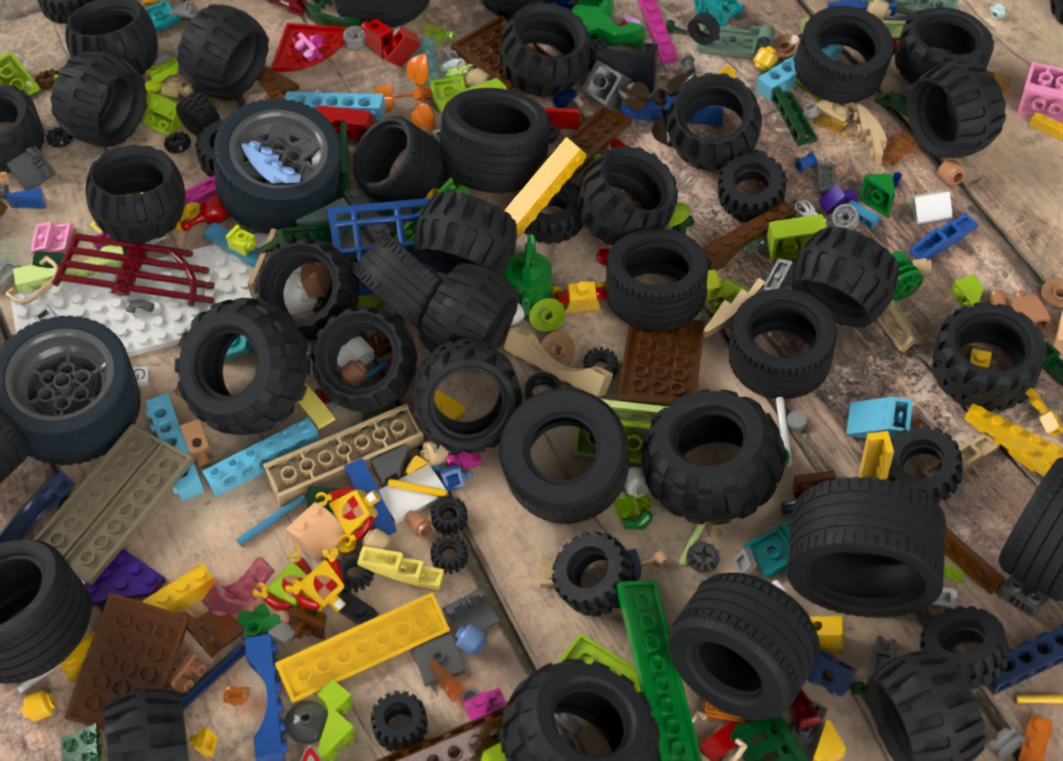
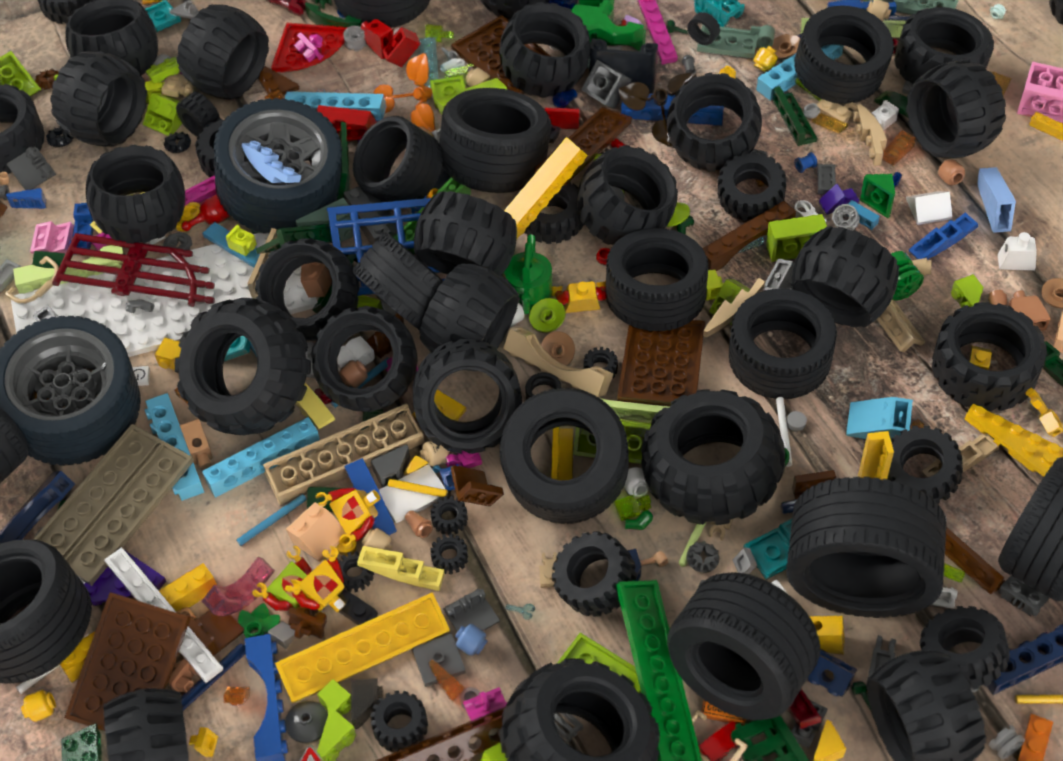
none -> blue slope [69,203,94,255]
none -> white tile [104,547,223,683]
none -> yellow slope [154,337,181,370]
none -> dark grey gear [163,232,193,250]
none -> clear smoke slope [351,678,384,729]
none -> reddish brown bracket [450,465,504,507]
none -> clear light blue hand [505,604,535,620]
none -> yellow fence [551,427,573,480]
none -> white brick [872,100,899,131]
none -> light blue slope [977,167,1016,233]
none -> white torso [997,232,1037,270]

